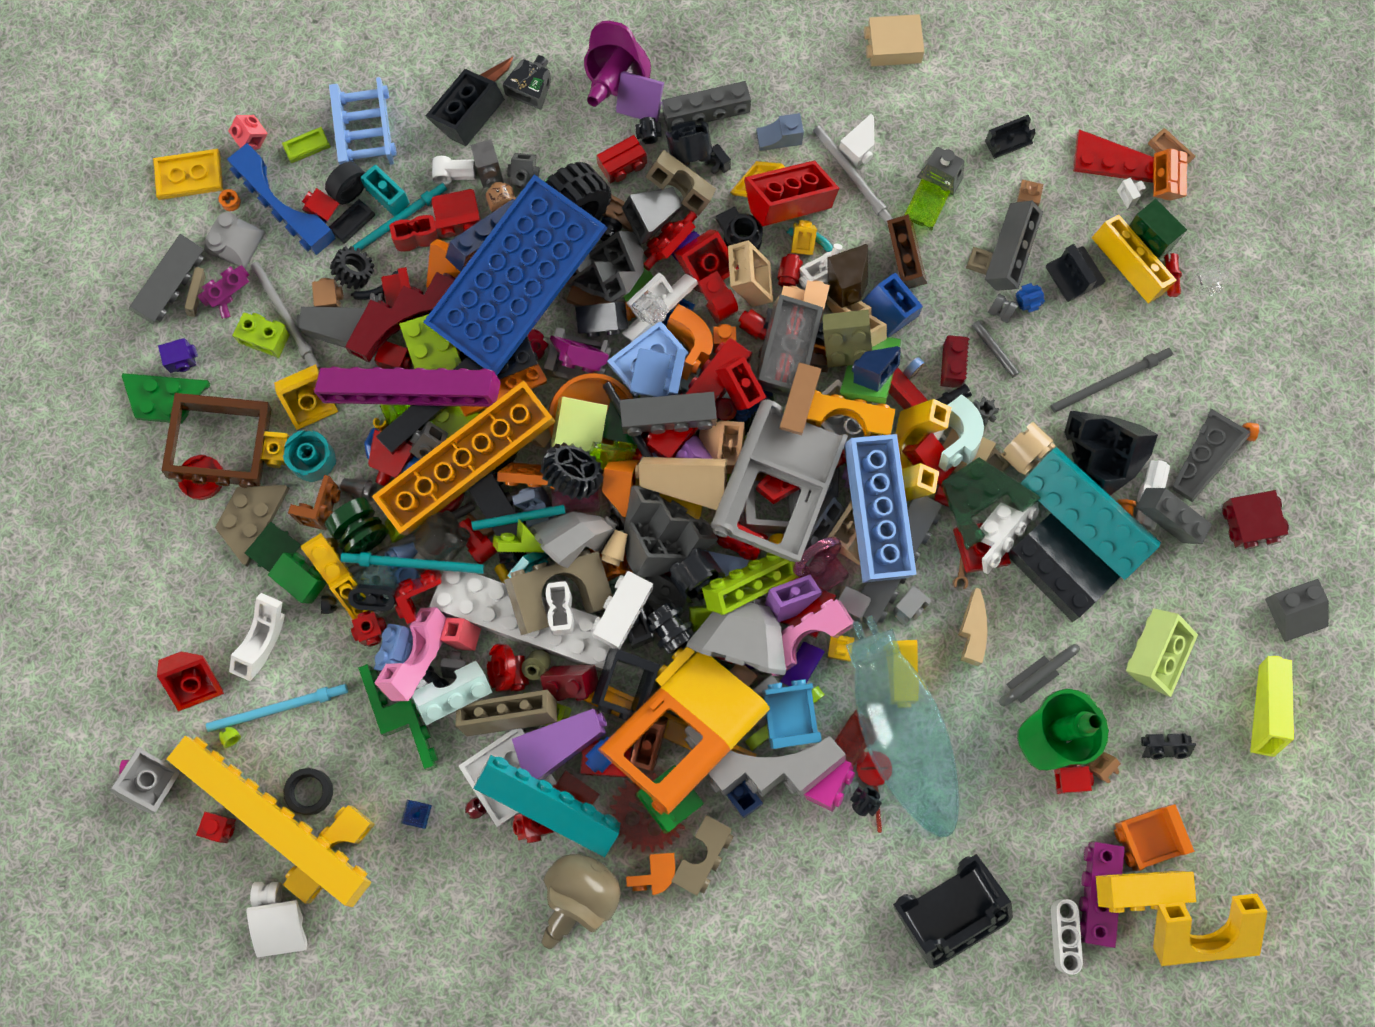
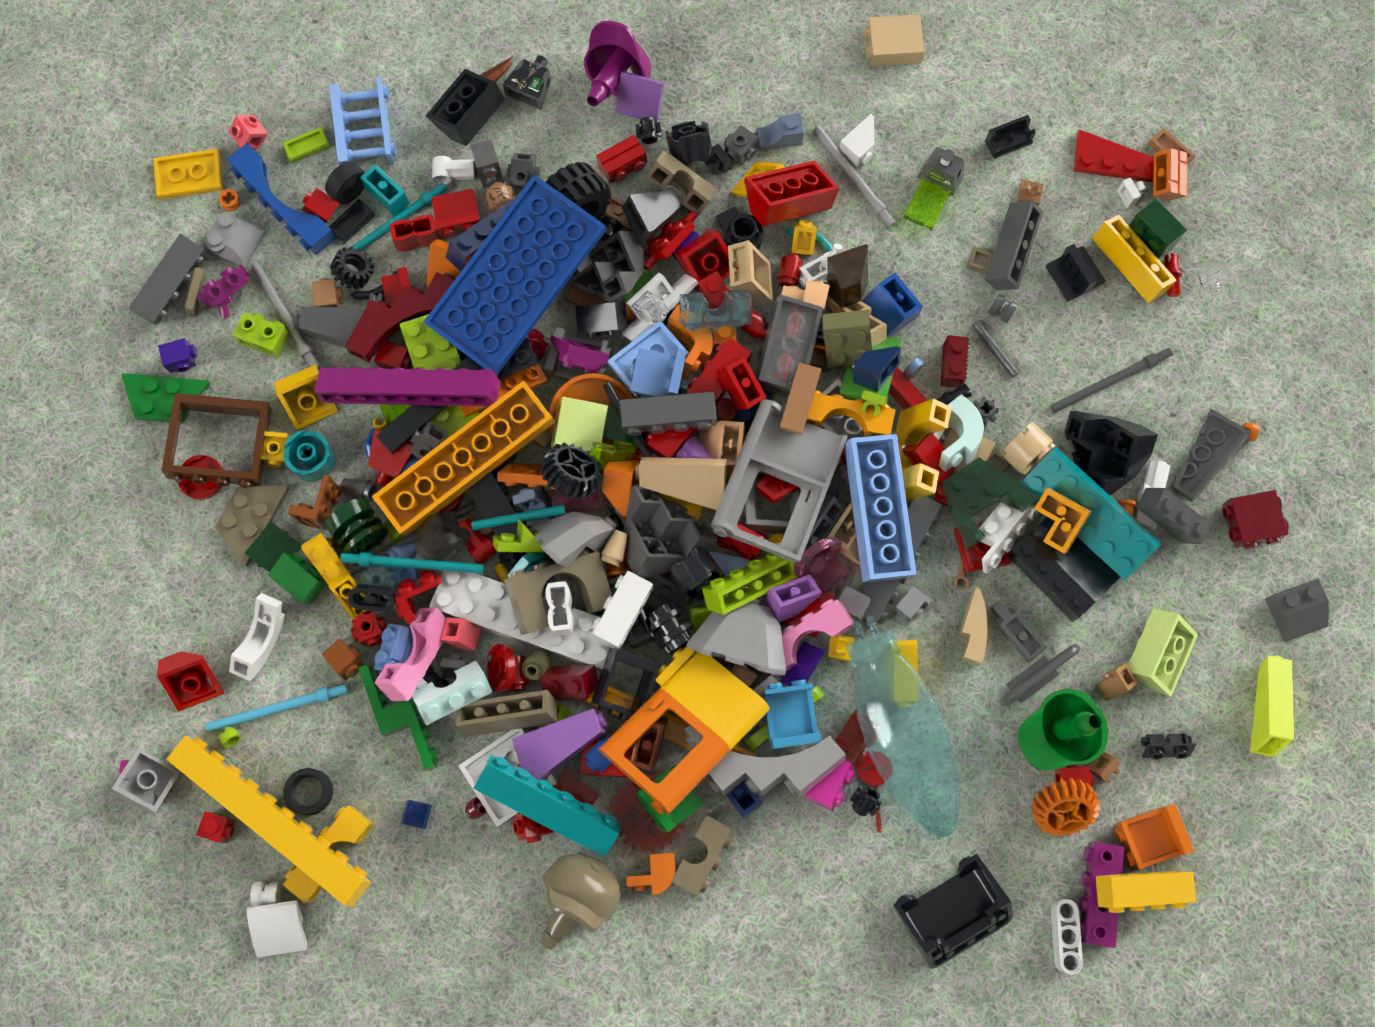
black hinge [321,595,338,614] -> none
dark grey brick [662,81,751,131] -> none
reddish brown brick [887,214,928,289] -> none
blue gear [1015,283,1045,313] -> none
yellow arch [1153,894,1267,966] -> none
none -> dark orange brick [322,639,364,681]
none -> clear light blue arch [679,290,752,331]
none -> dark grey brick [724,125,758,166]
none -> lime tile [861,390,889,416]
none -> dark grey hinge [990,601,1048,663]
none -> orange gear [1032,778,1100,837]
none -> light orange brick [1034,488,1091,554]
none -> medium nougat brick [1096,663,1139,701]

